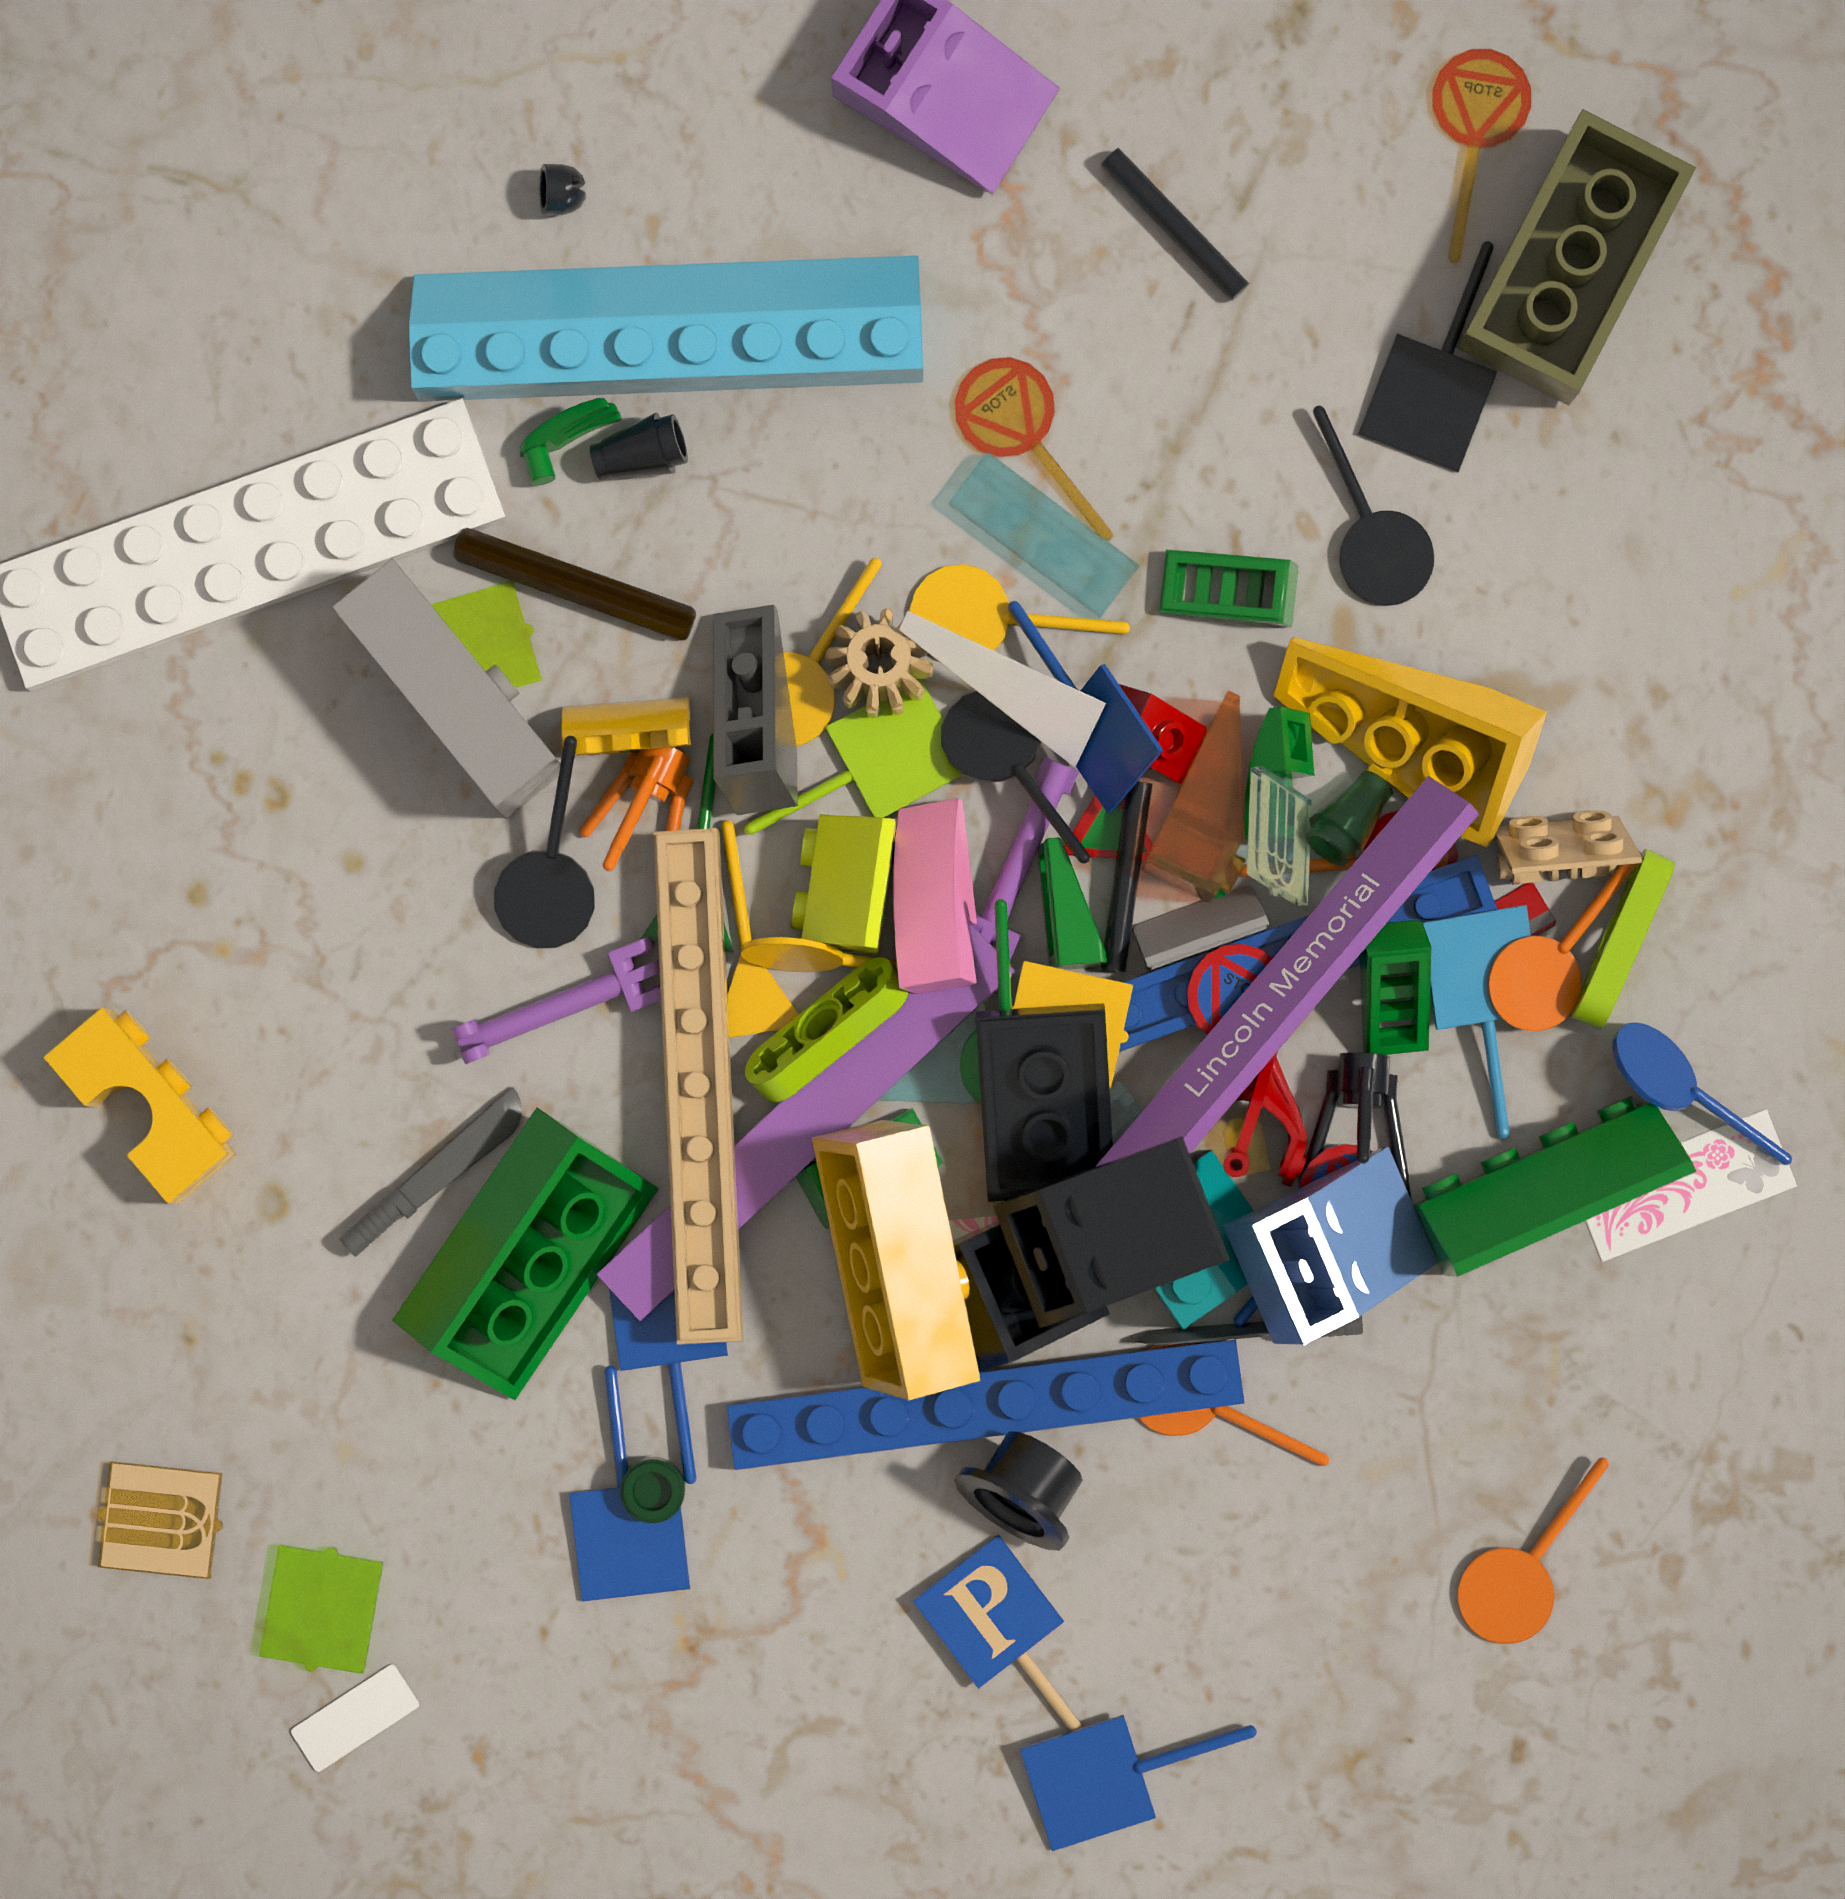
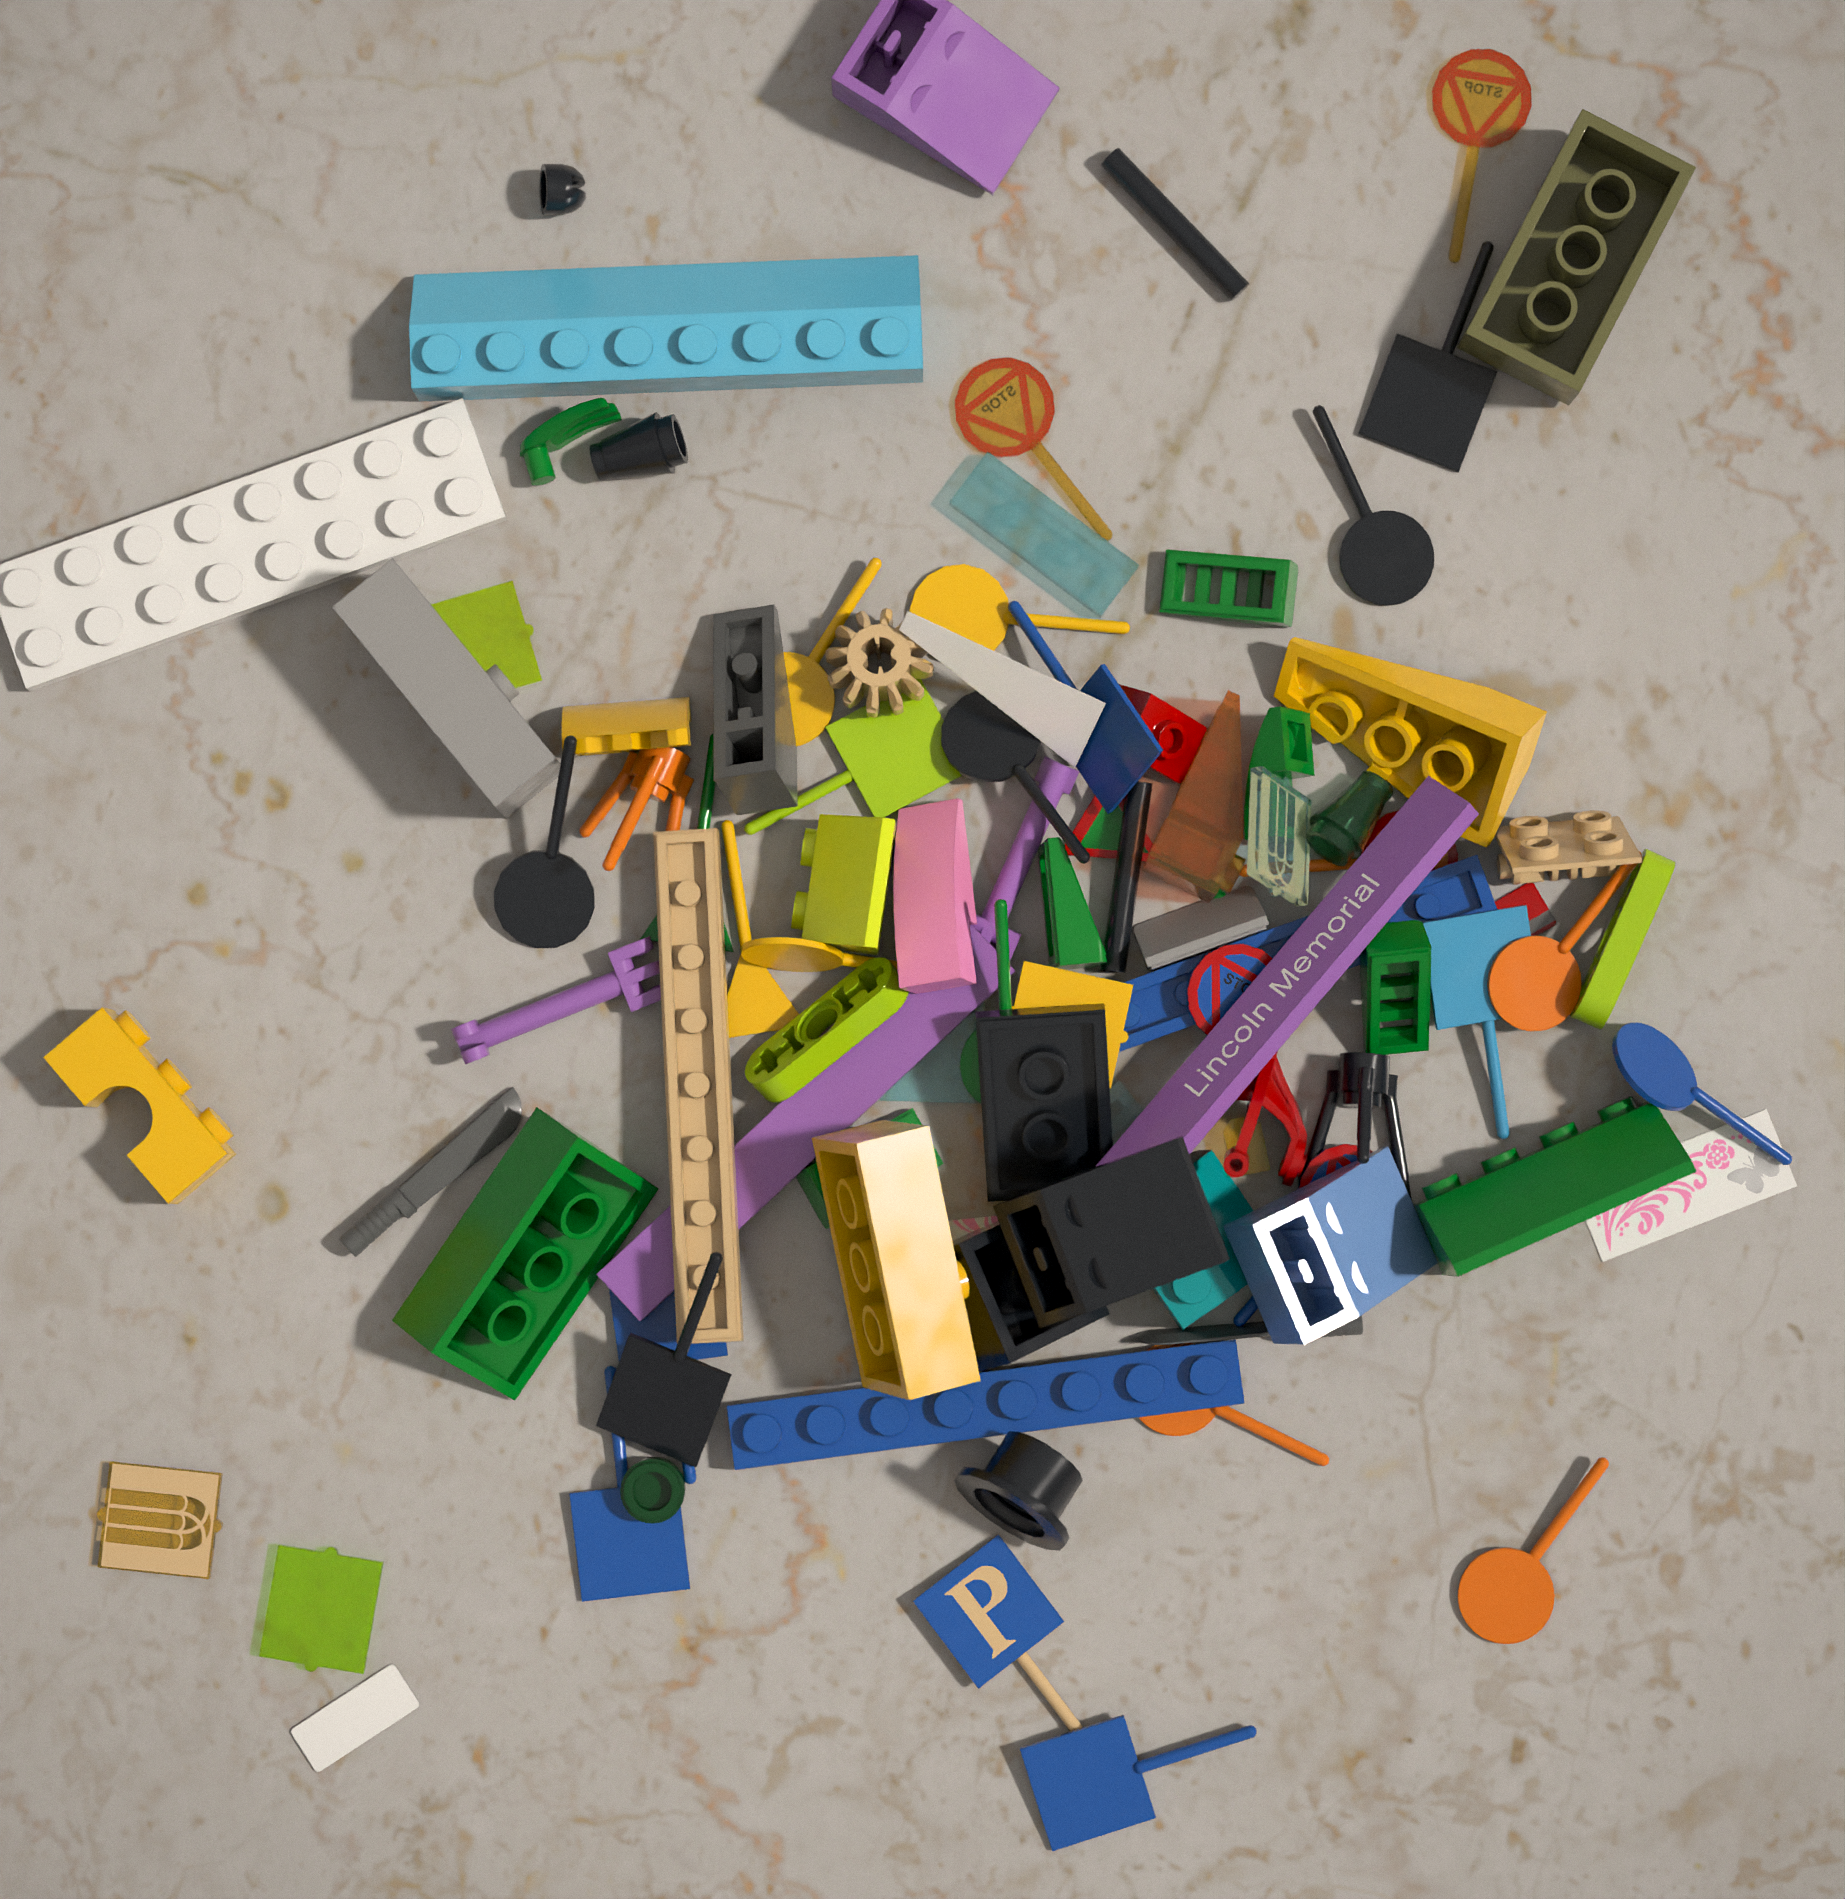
dark brown axle [453,528,696,641] -> none
none -> black piece [596,1252,732,1467]

